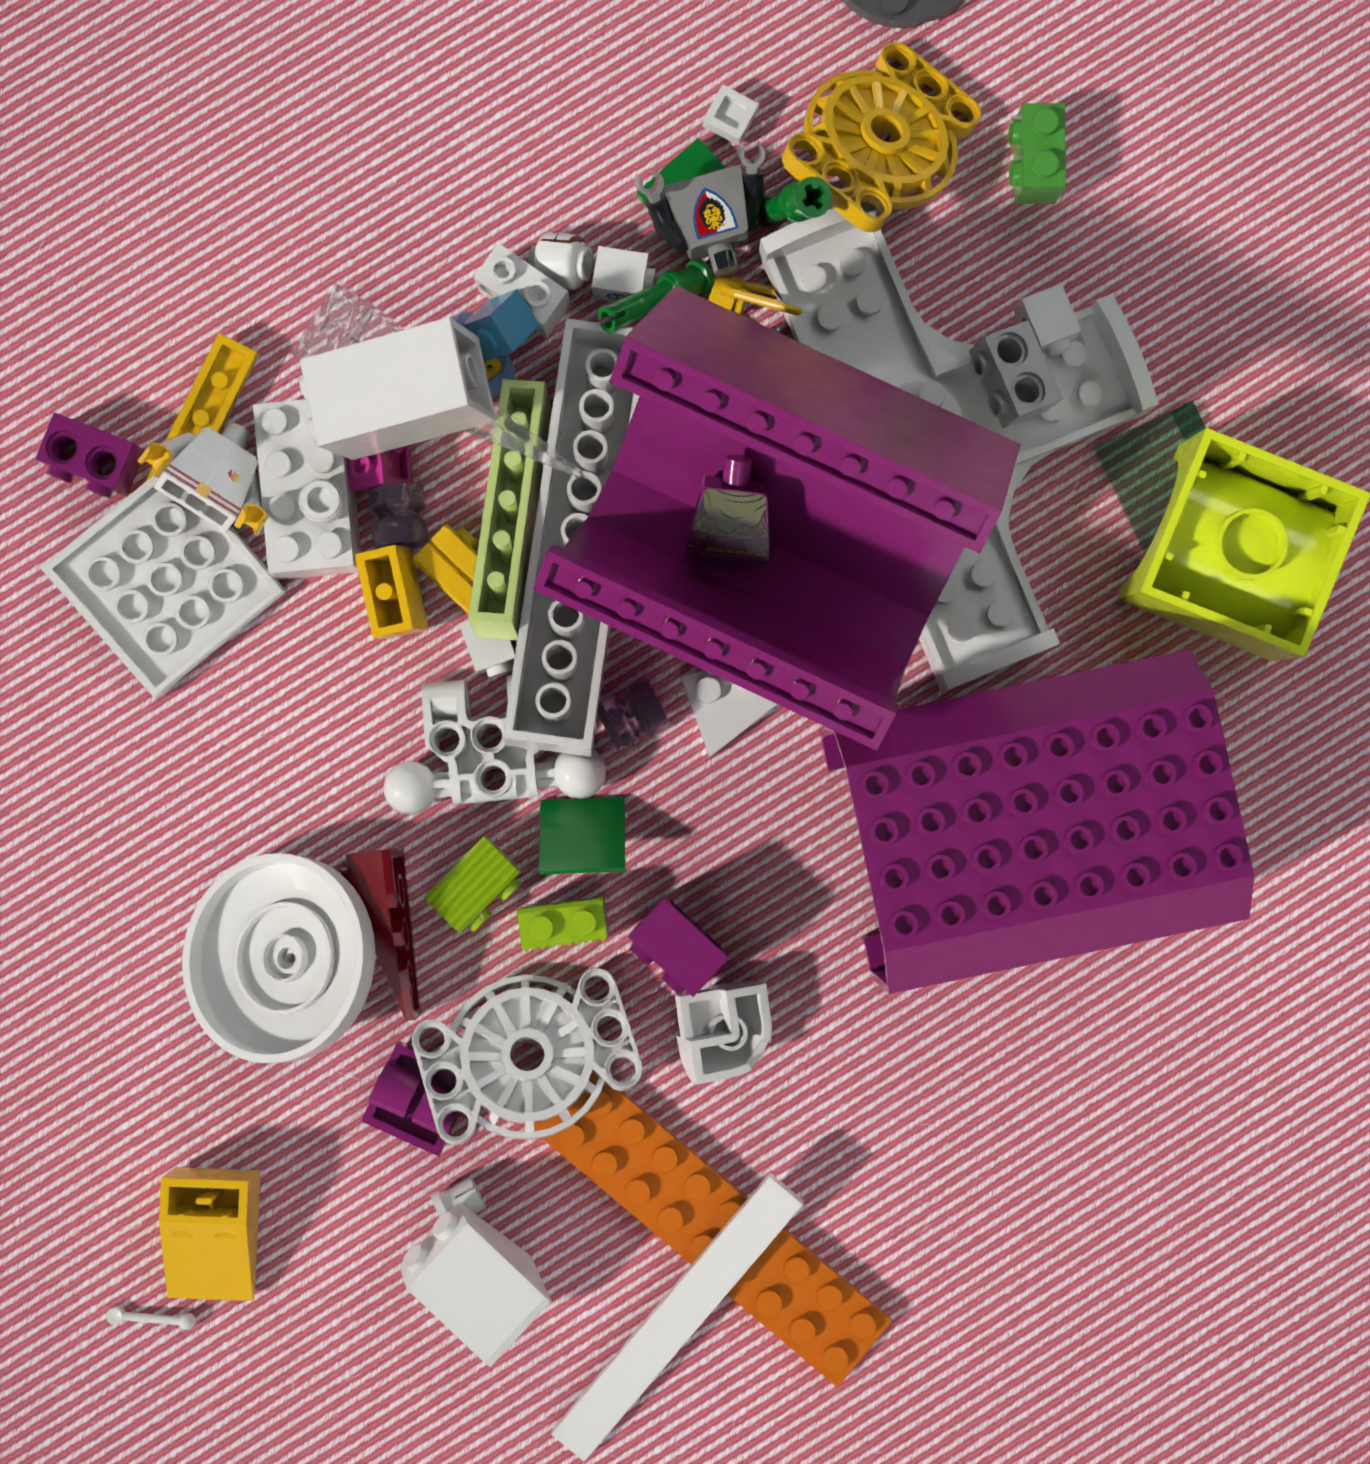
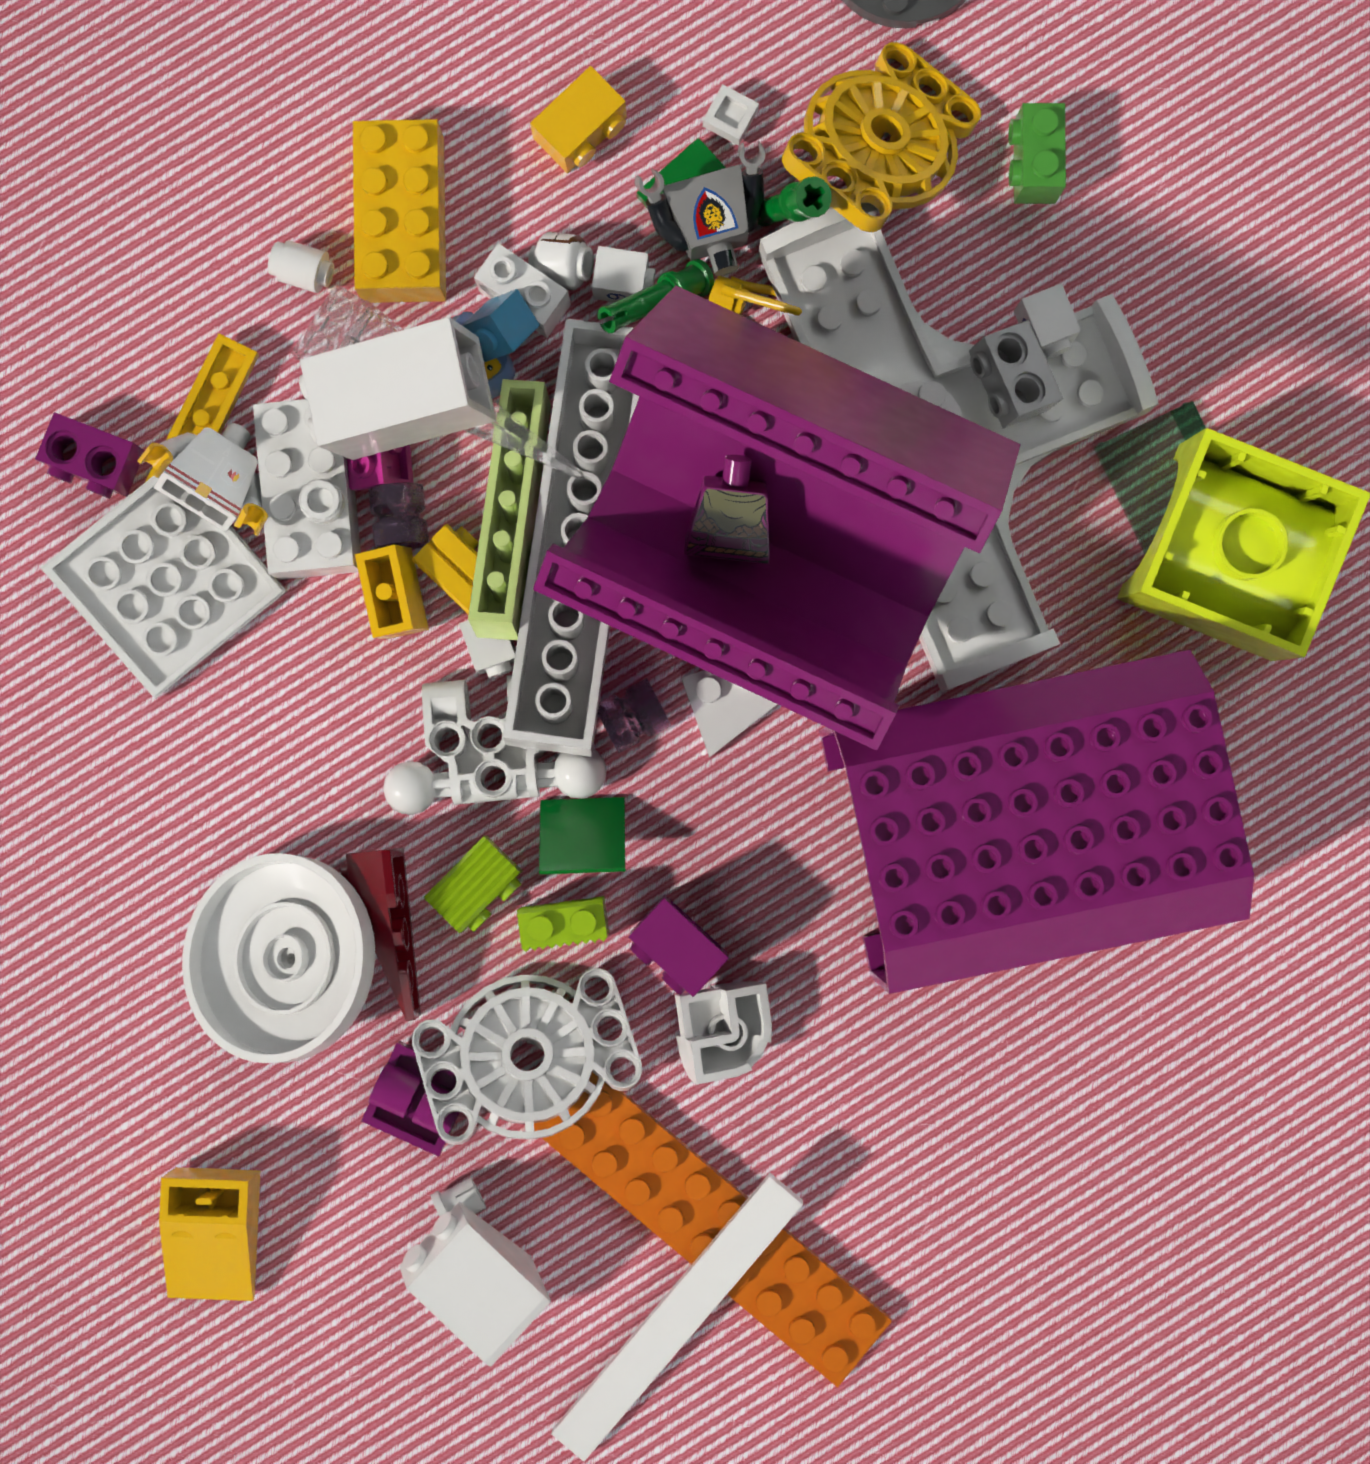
white hinge [106,1306,196,1330] -> none
none -> white brick [268,240,334,293]
none -> yellow brick [352,119,446,303]
none -> yellow brick [530,65,627,174]

